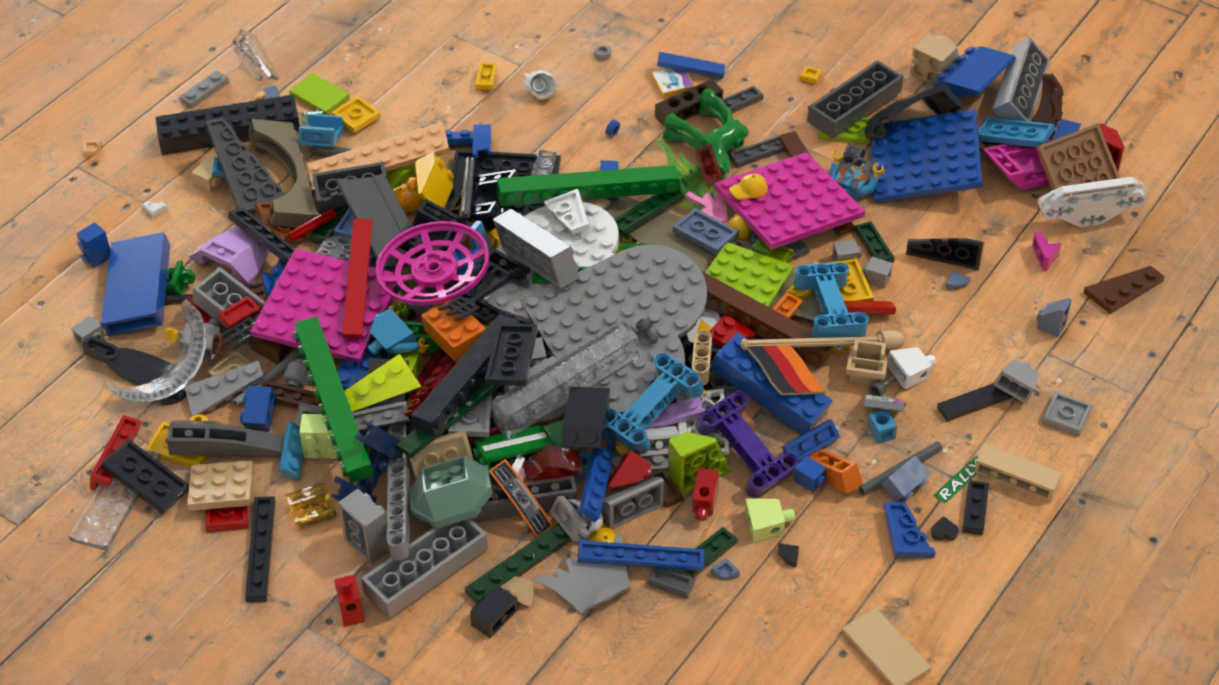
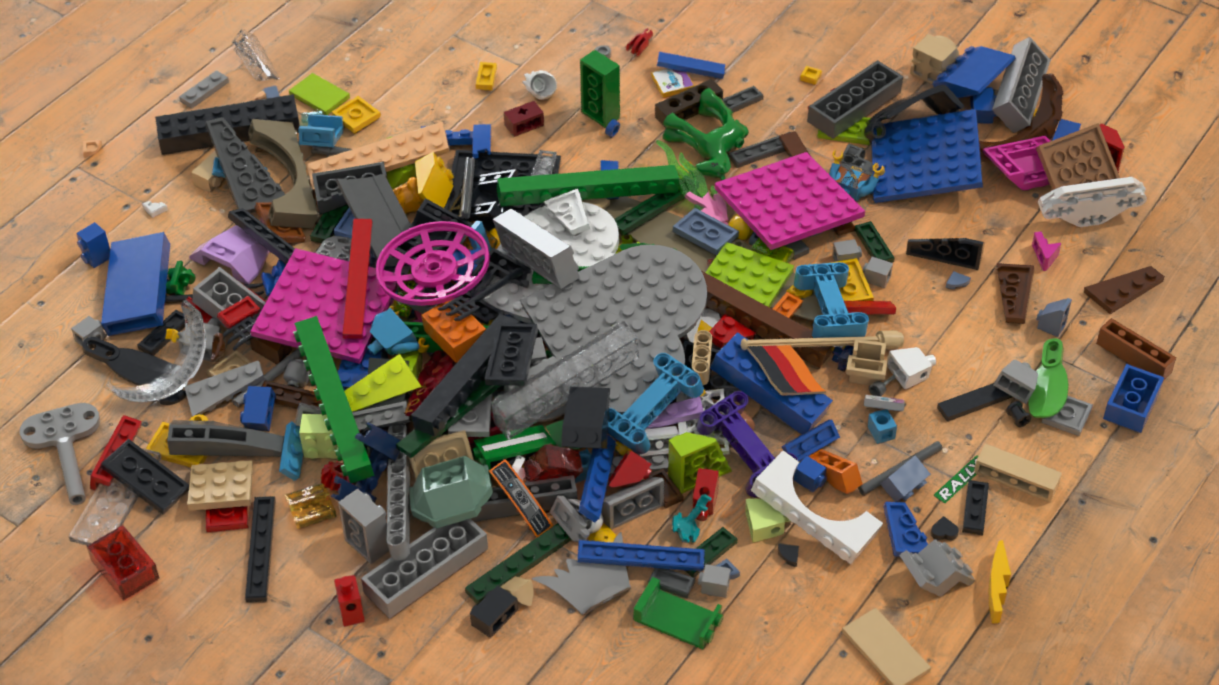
red axle [288,209,337,242] -> none
dark grey plate [634,318,658,344] -> none
clear red slope [694,144,722,184] -> none
yellow cap [729,174,768,200] -> none
dark azure tile [978,117,1055,147] -> none
none -> light grey piece [20,403,100,505]
none -> clear red brick [86,525,160,601]
none -> black tile [137,310,190,356]
none -> red gear [321,460,354,492]
none -> dark red brick [503,101,544,137]
none -> green brick [580,50,620,128]
none -> red arm [626,28,653,56]
none -> green panel [633,577,724,650]
none -> teal piece [672,494,712,543]
none -> light grey brick [698,564,731,598]
none -> white arch [751,451,883,564]
none -> clear blue tile [832,346,854,372]
none -> light grey bracket [899,539,976,597]
none -> blue brick [970,88,997,124]
none -> yellow slope [988,540,1011,624]
none -> reddish brown wing [997,263,1034,324]
none -> black bush [1006,401,1032,428]
none -> bright green plant [1028,338,1069,418]
none -> dark orange brick [1096,318,1177,380]
none -> blue brick [1103,364,1164,433]

